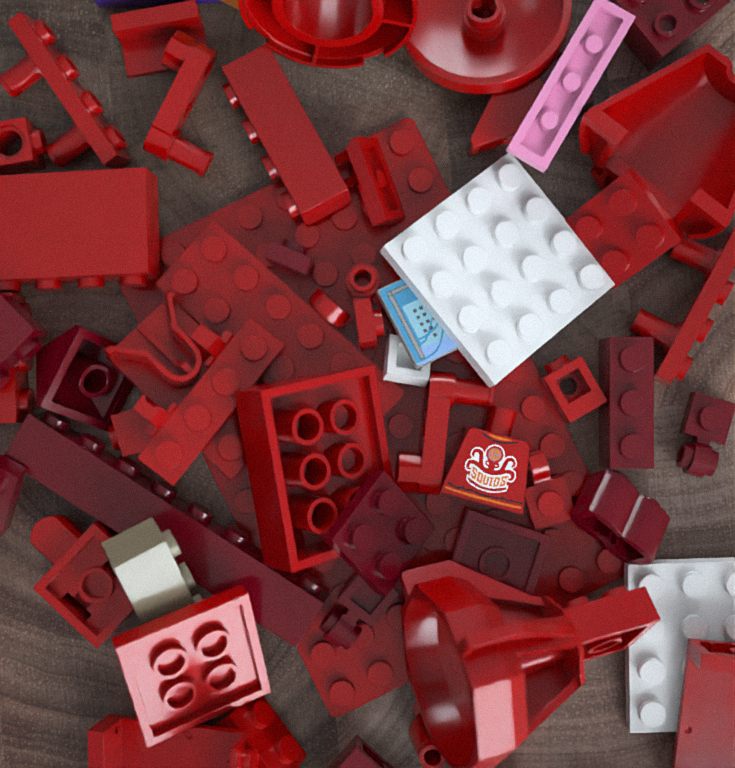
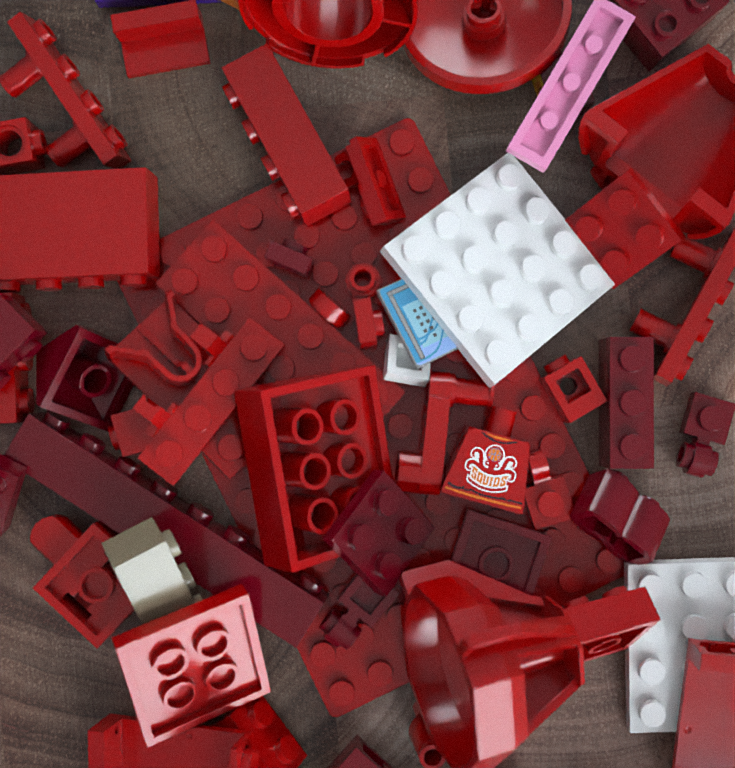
red beam [143,30,218,177] -> none
red slope [466,74,544,157] -> none

